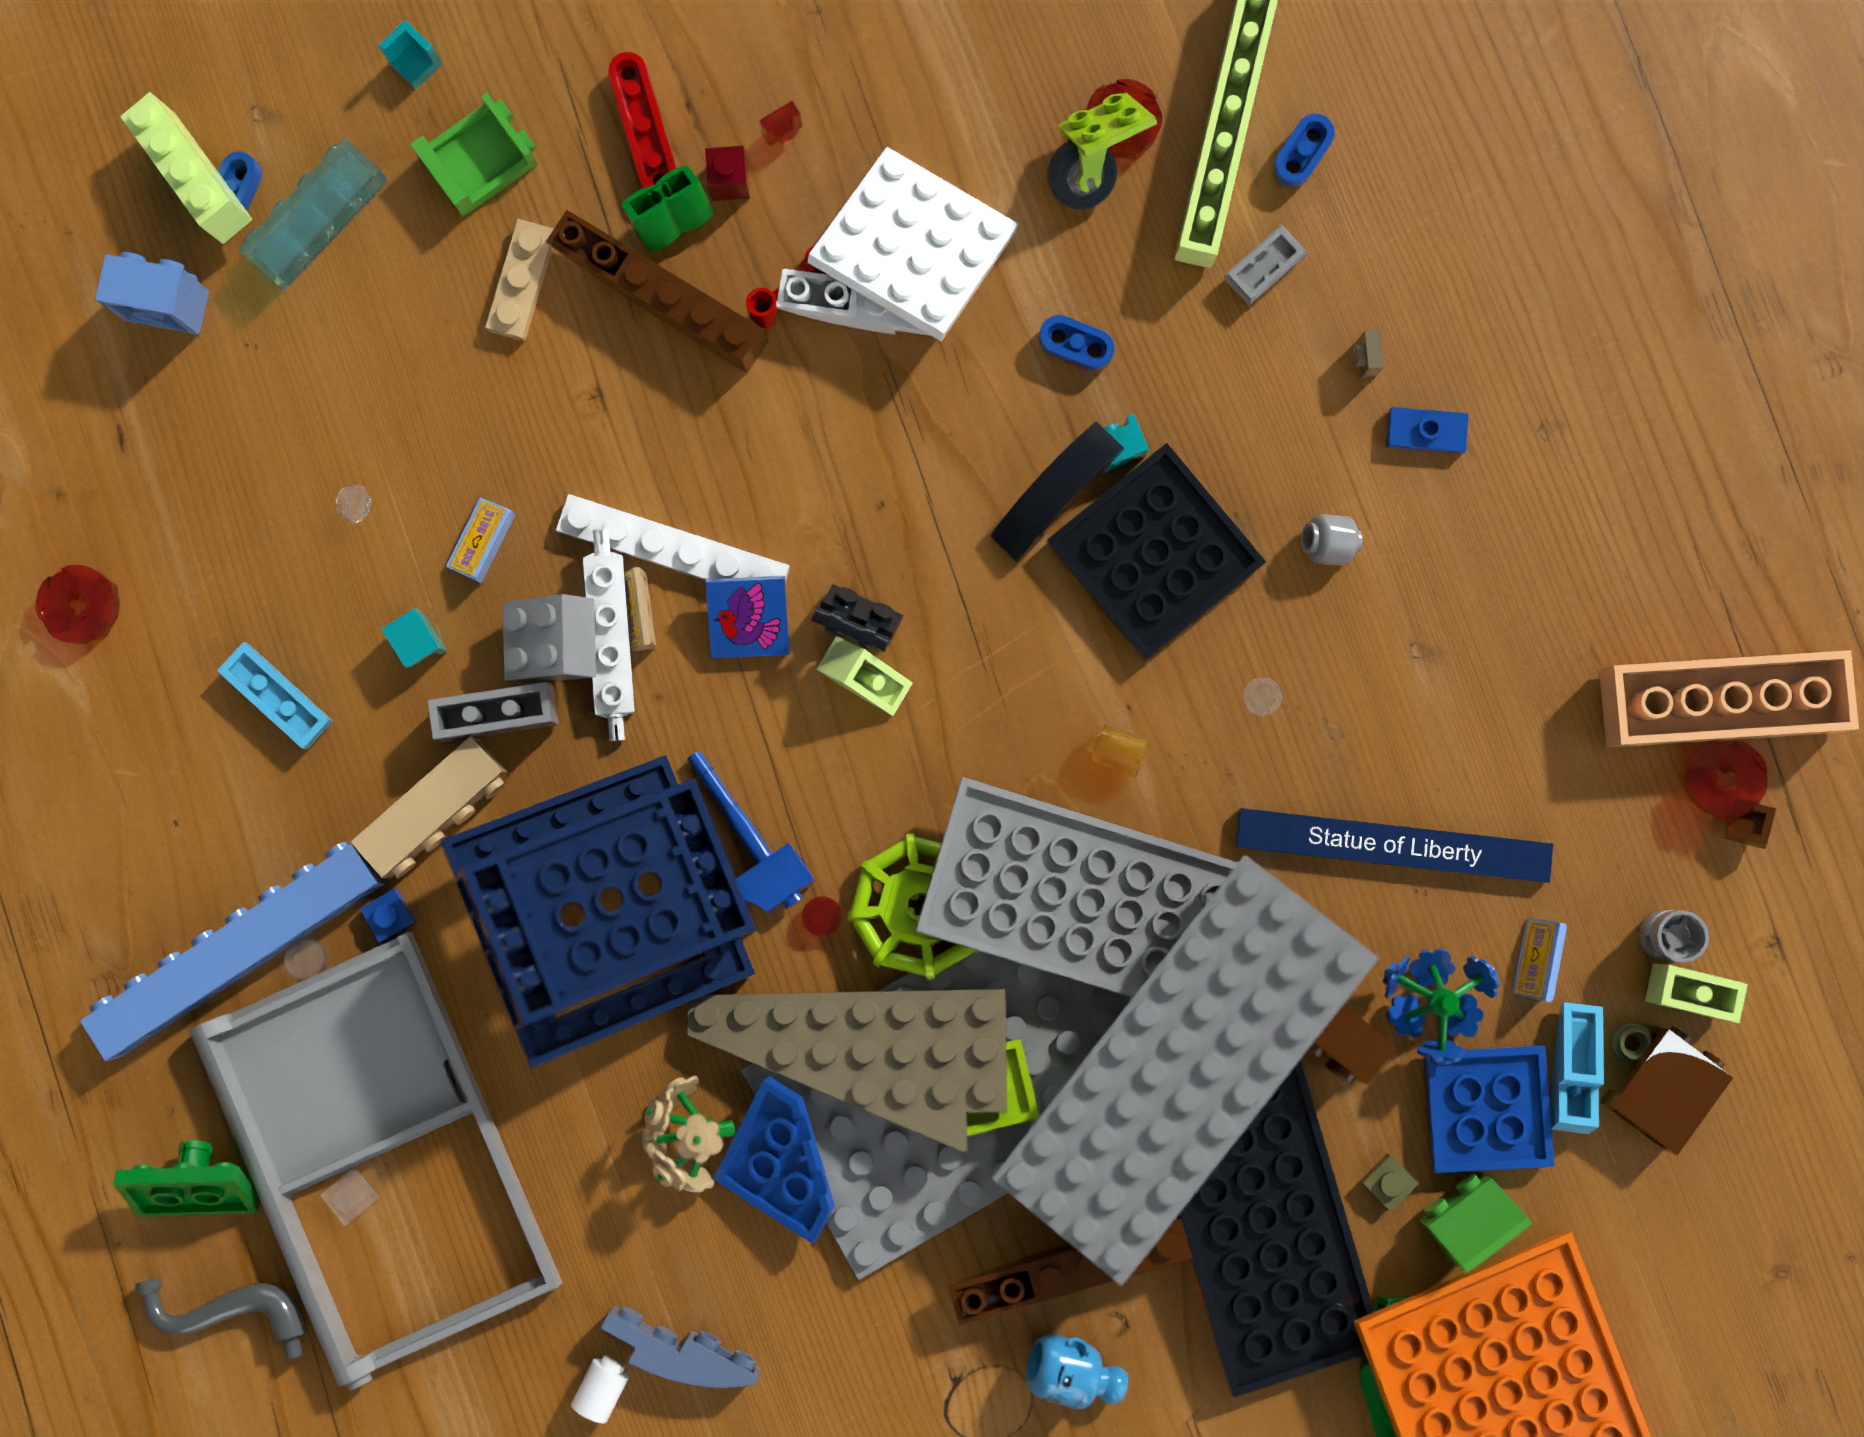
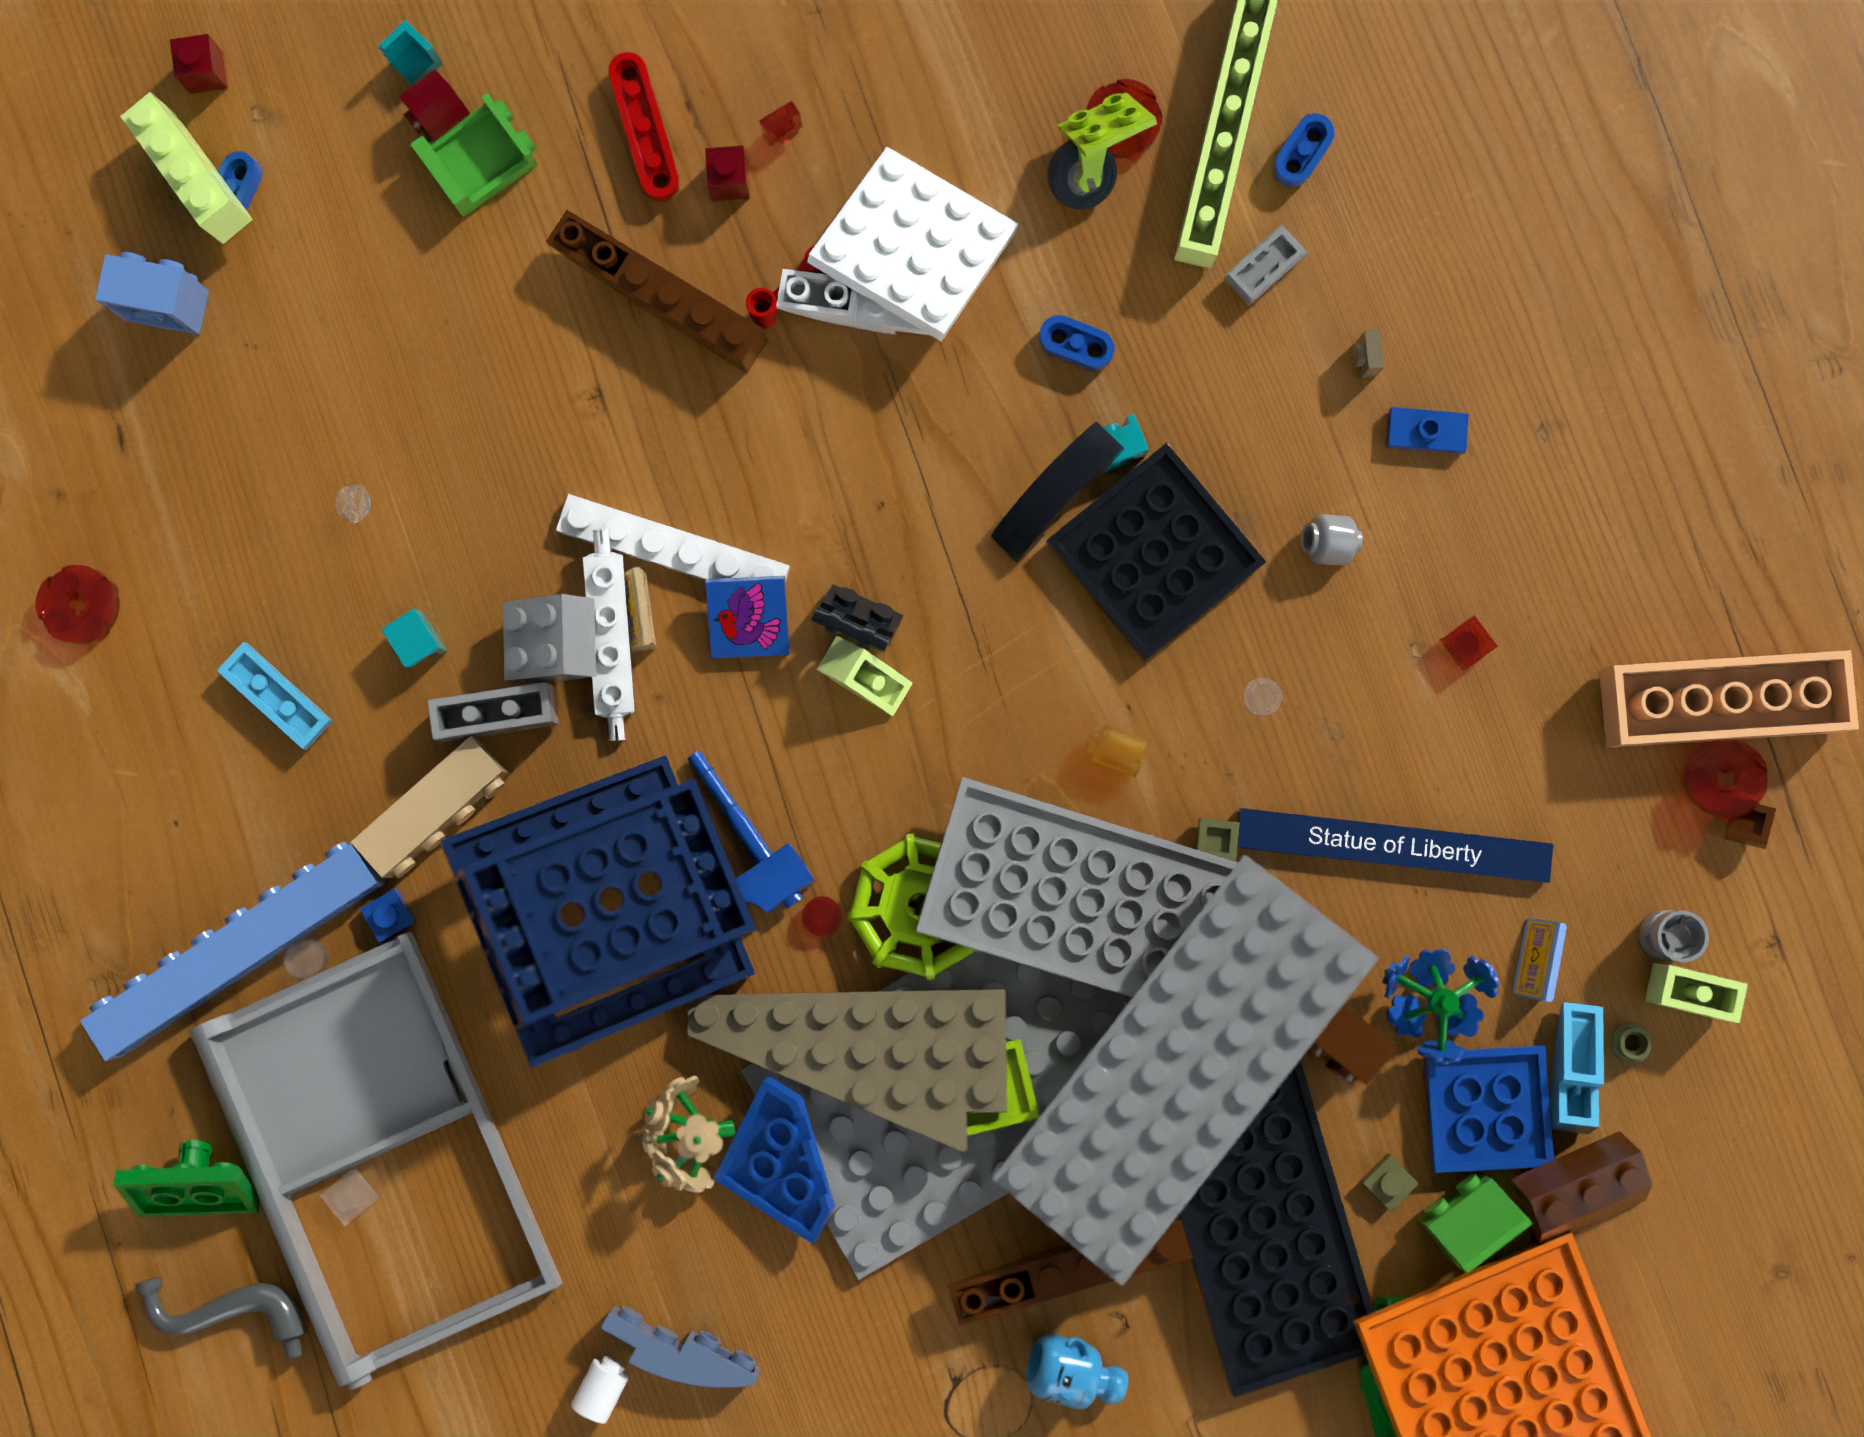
clear light blue brick [239,138,389,291] -> none
slope [446,497,516,584] -> none
tan plate [485,219,554,342] -> none
green brick [622,165,715,252] -> none
reddish brown panel [1600,1026,1733,1155] -> none
none -> dark red brick [169,34,228,94]
none -> dark red brick [399,69,470,142]
none -> olive plate [1196,818,1240,862]
none -> clear red plate [1440,615,1498,671]
none -> reddish brown slope [1511,1131,1653,1244]

